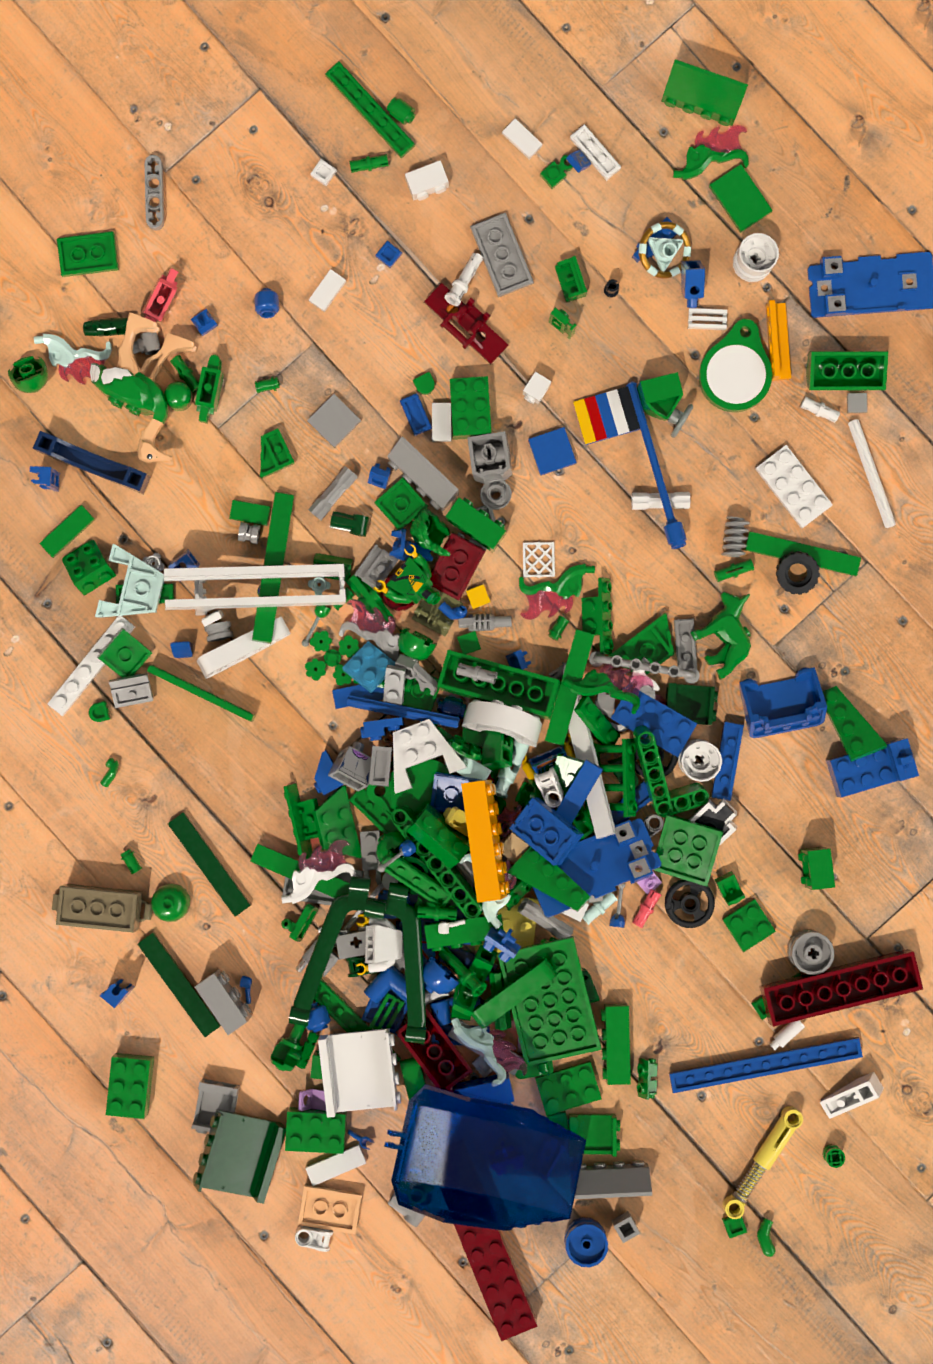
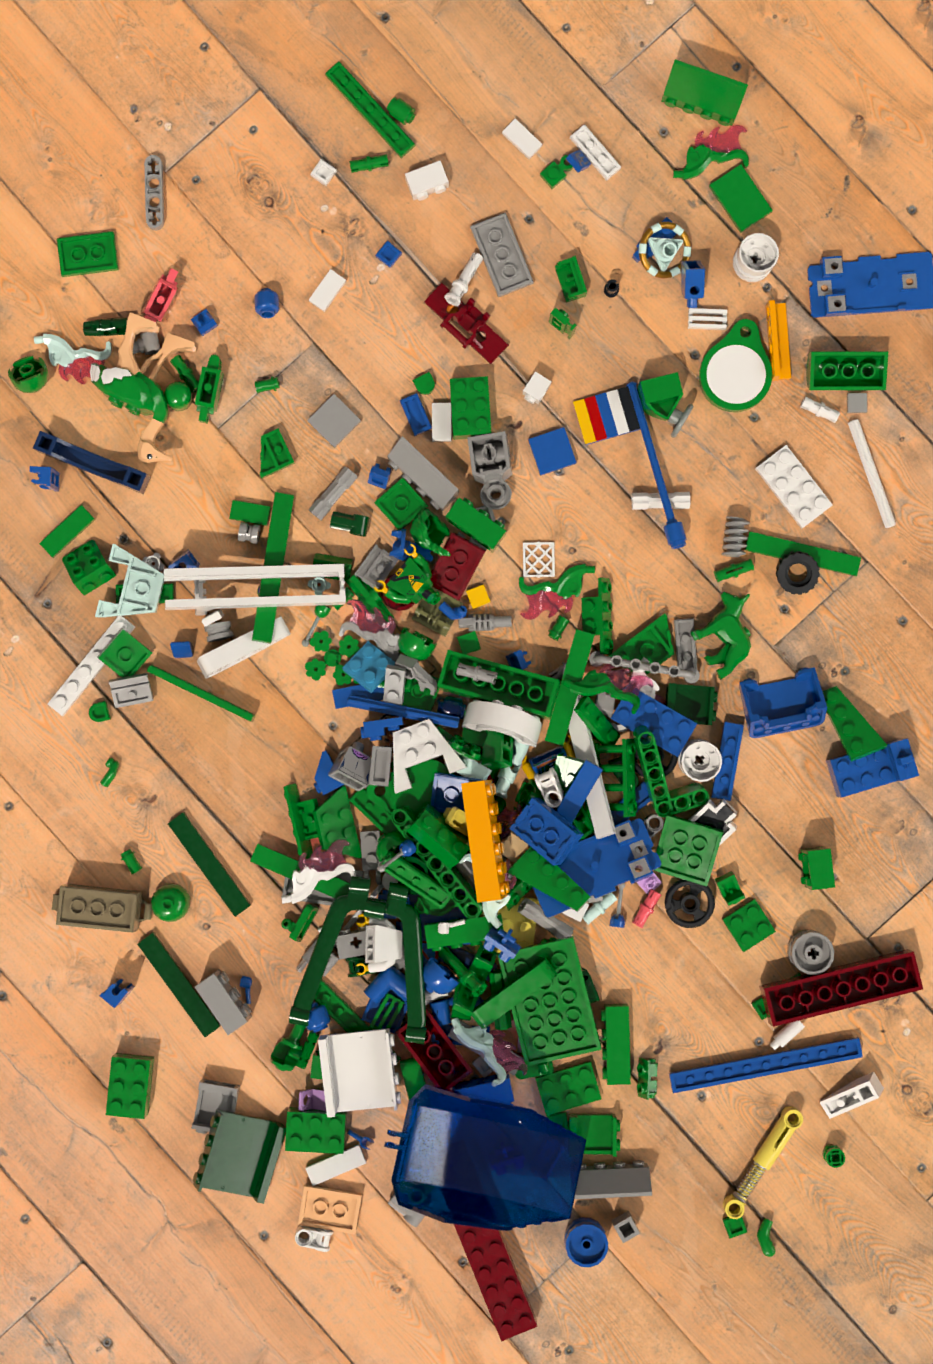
green pin [417,905,457,921] -> none

